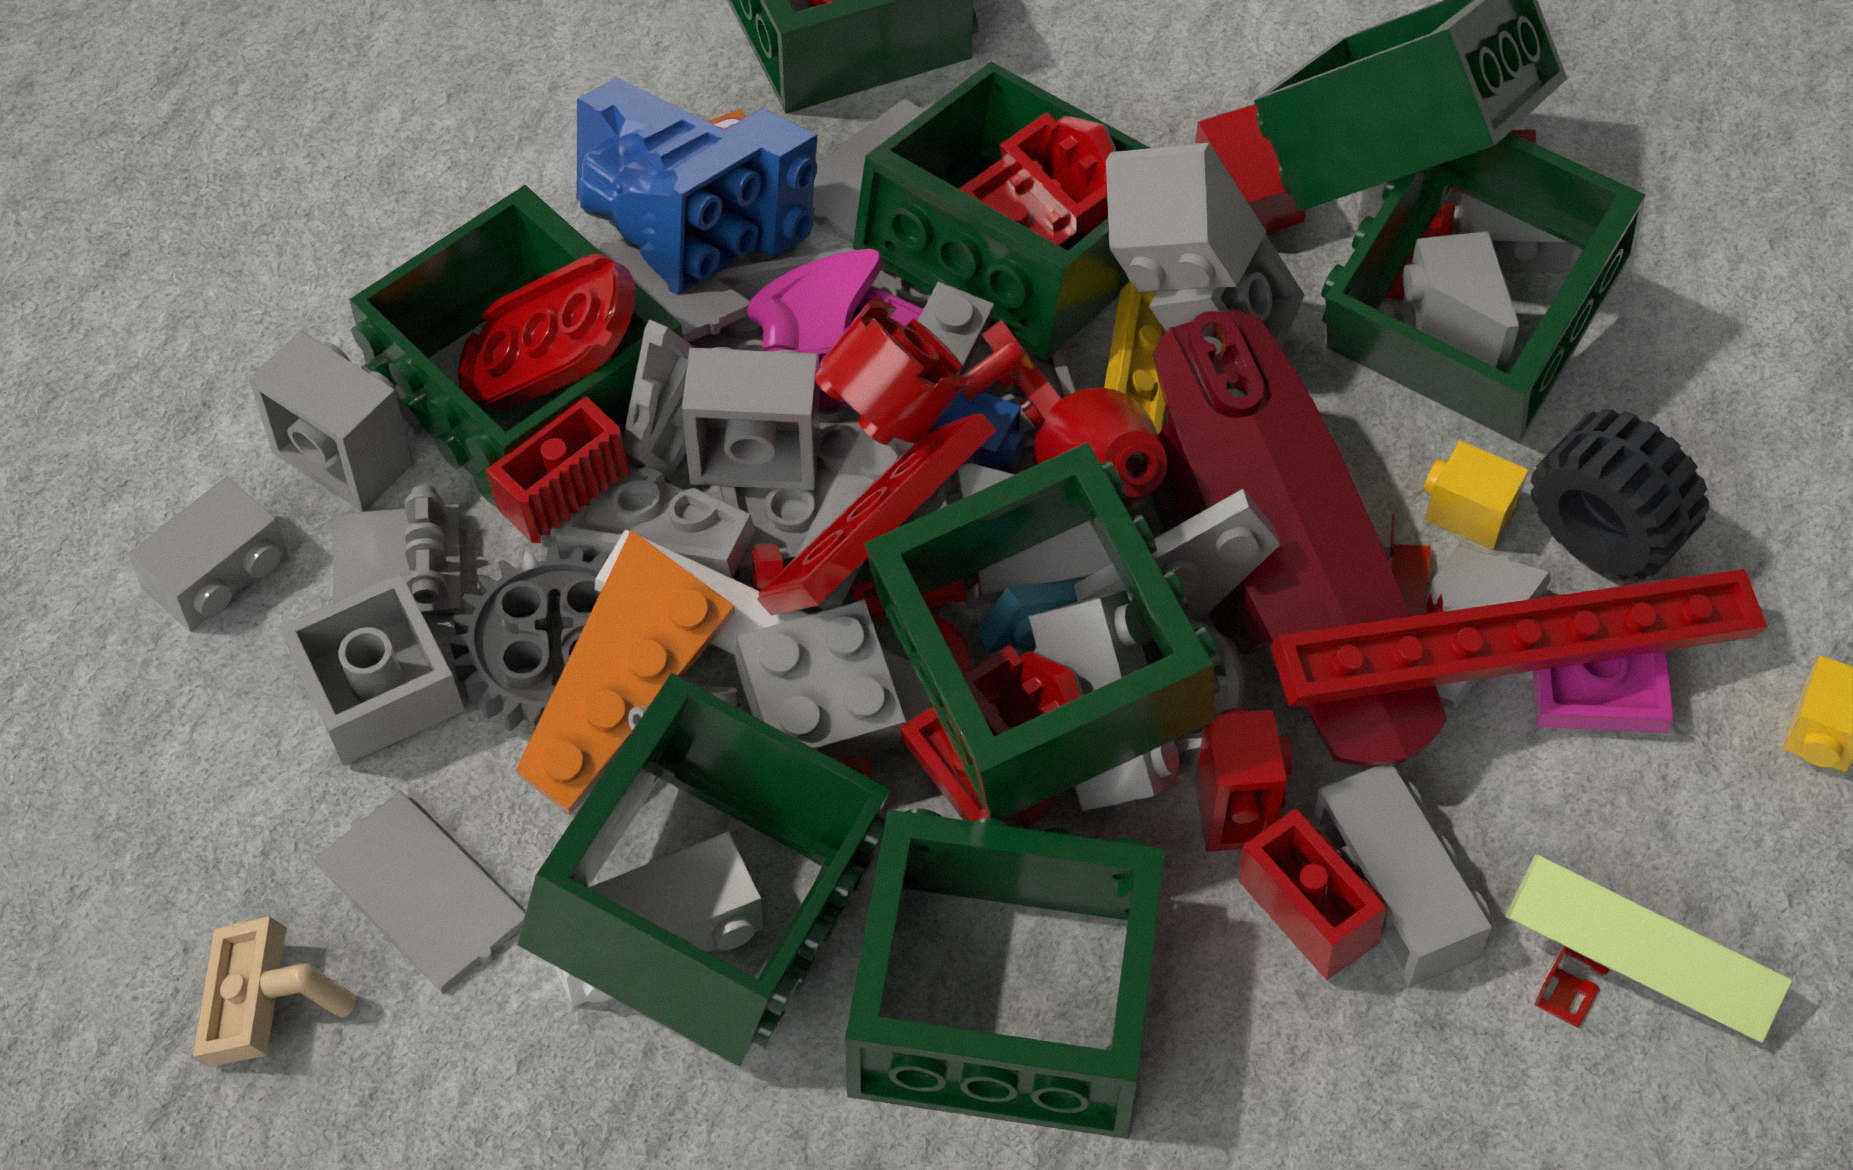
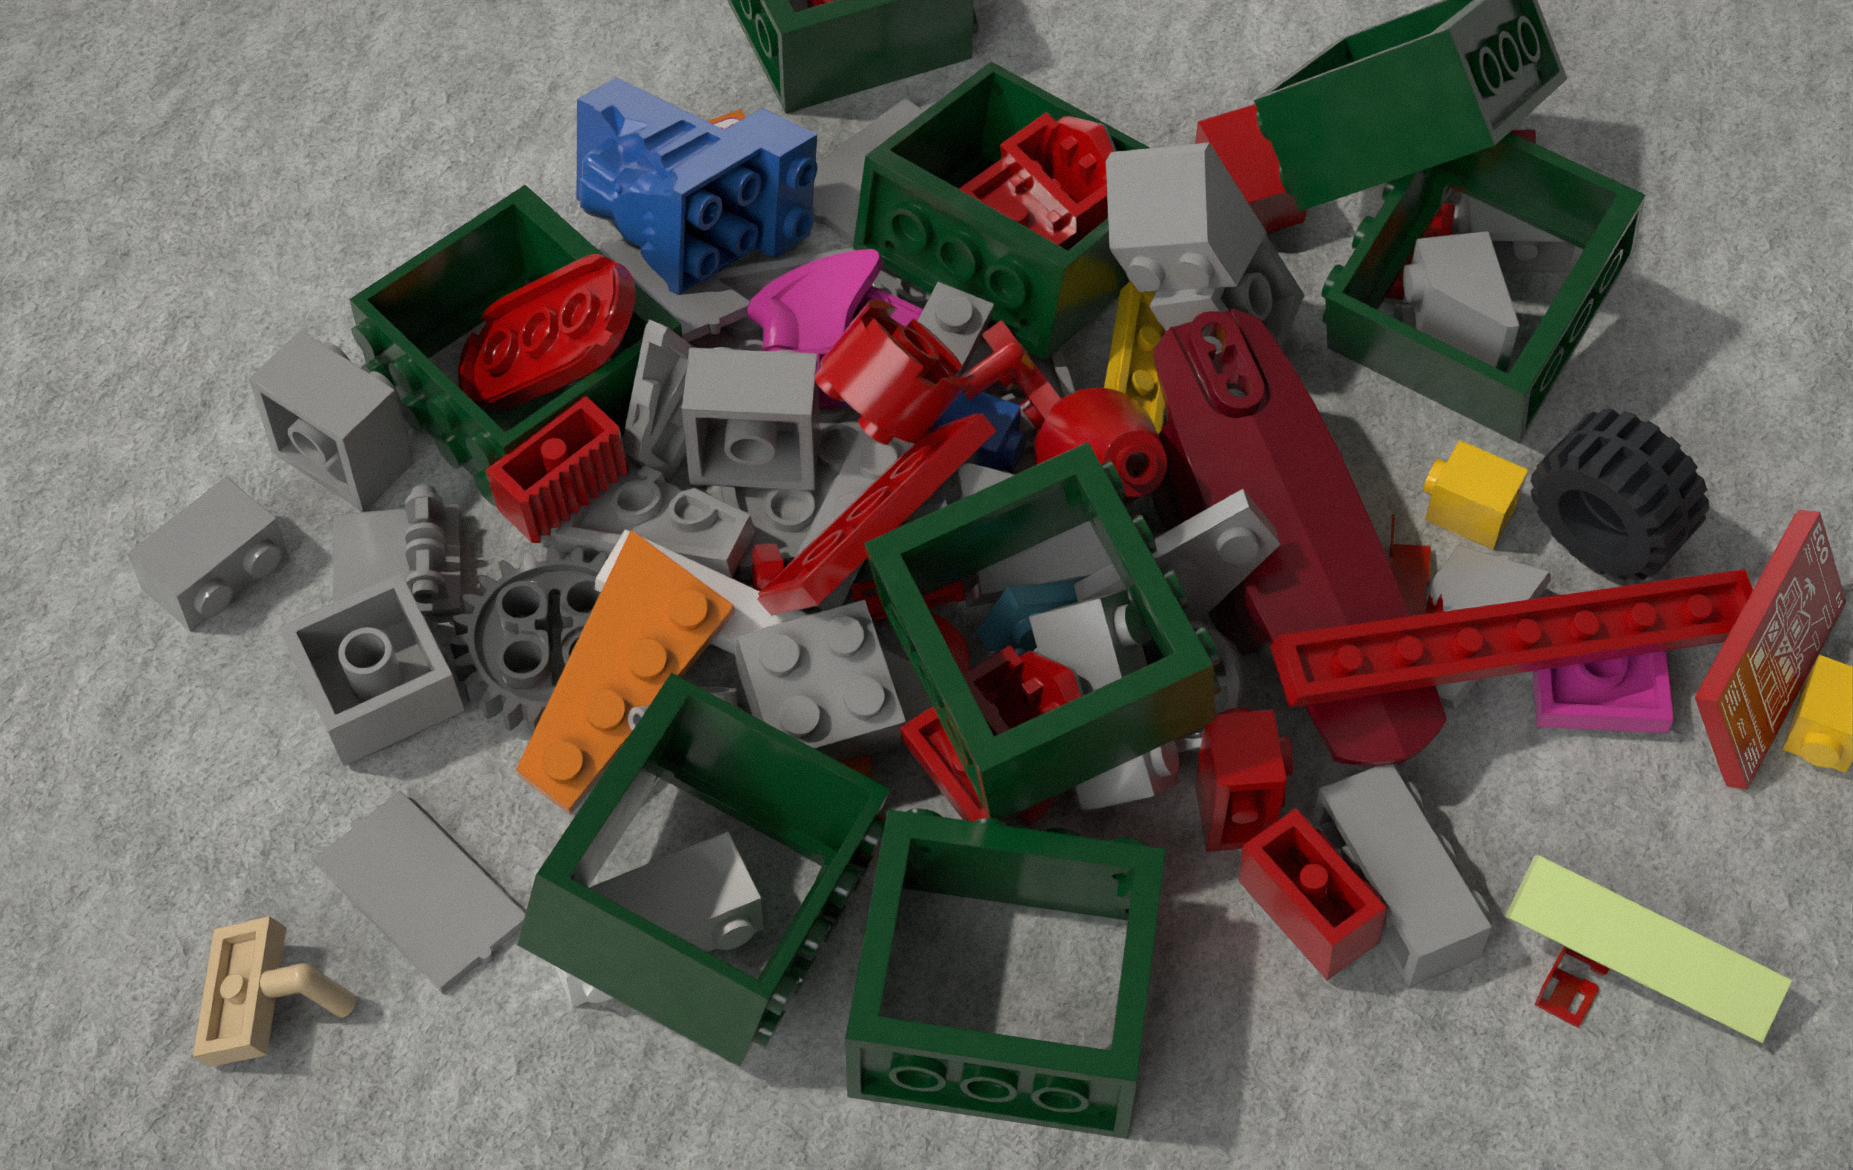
none -> red tile [1694,509,1847,790]

